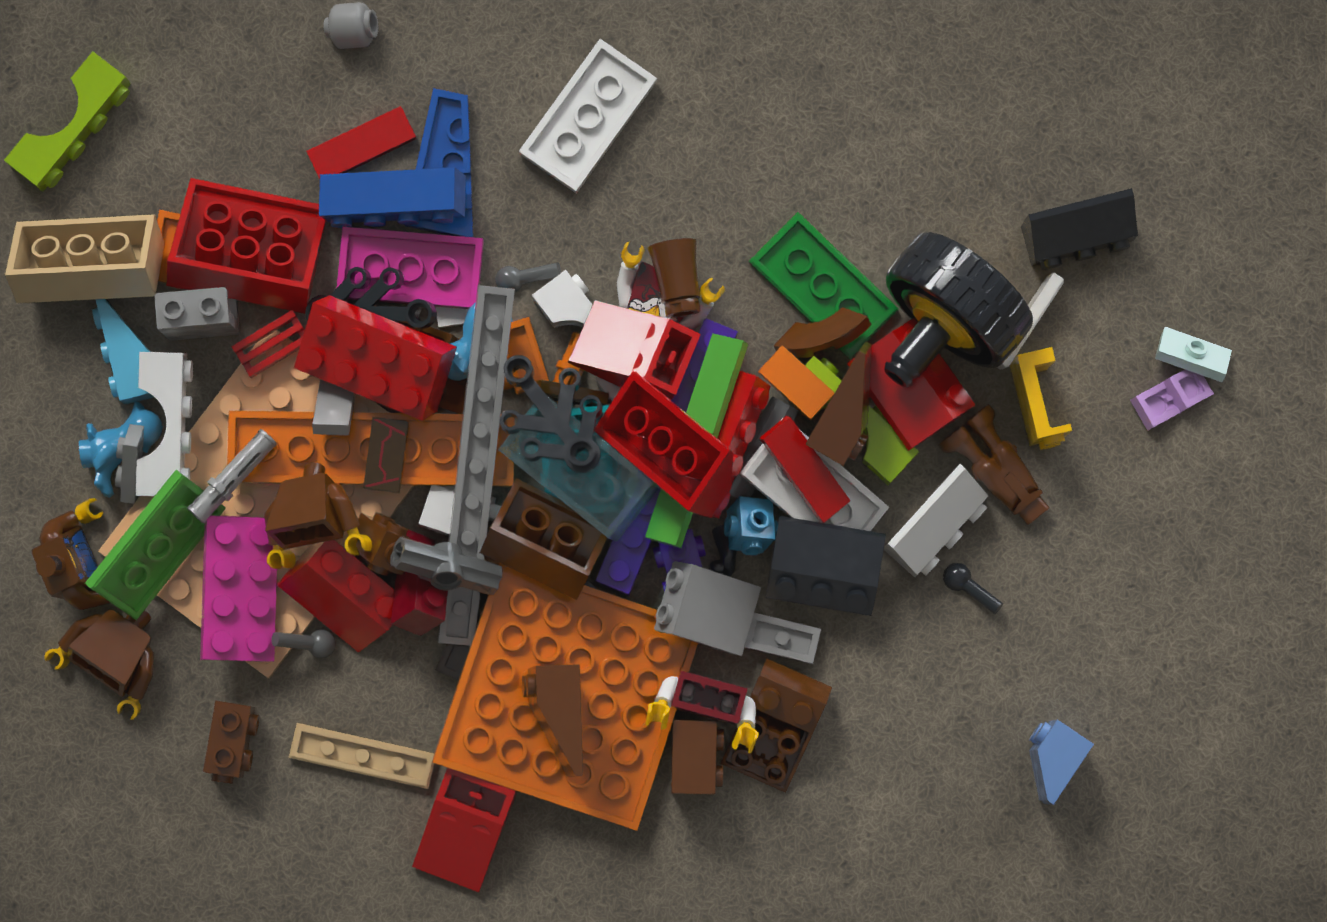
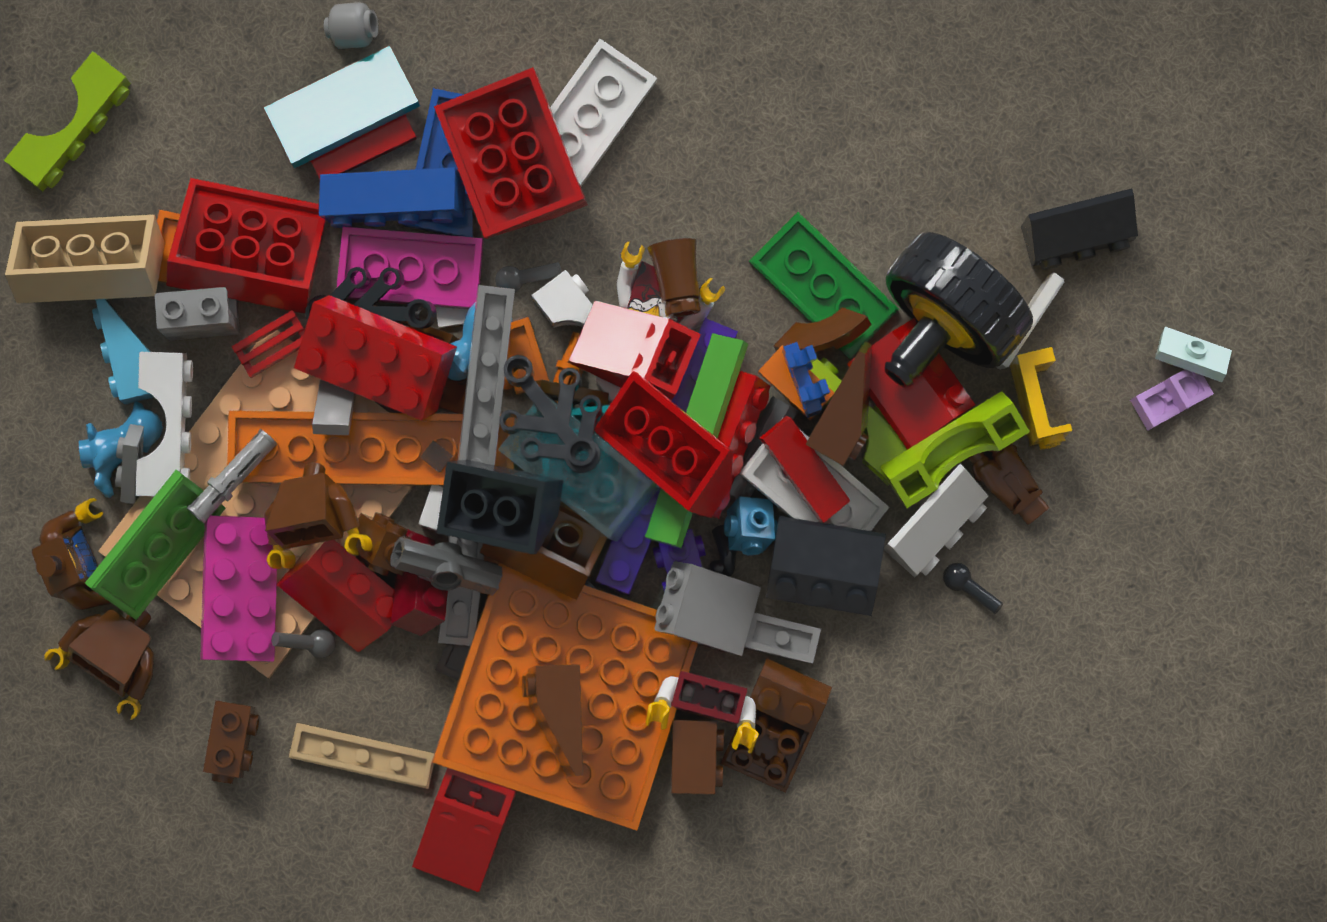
dark brown tile [363,417,409,493] -> none
medium blue slope [1029,719,1094,805] -> none
none -> tile [264,46,420,168]
none -> clear smoke window [420,441,453,473]
none -> red slope [434,67,588,239]
none -> black slope [436,460,564,554]
none -> blue plate [782,342,830,418]
none -> lime arch [880,391,1030,508]

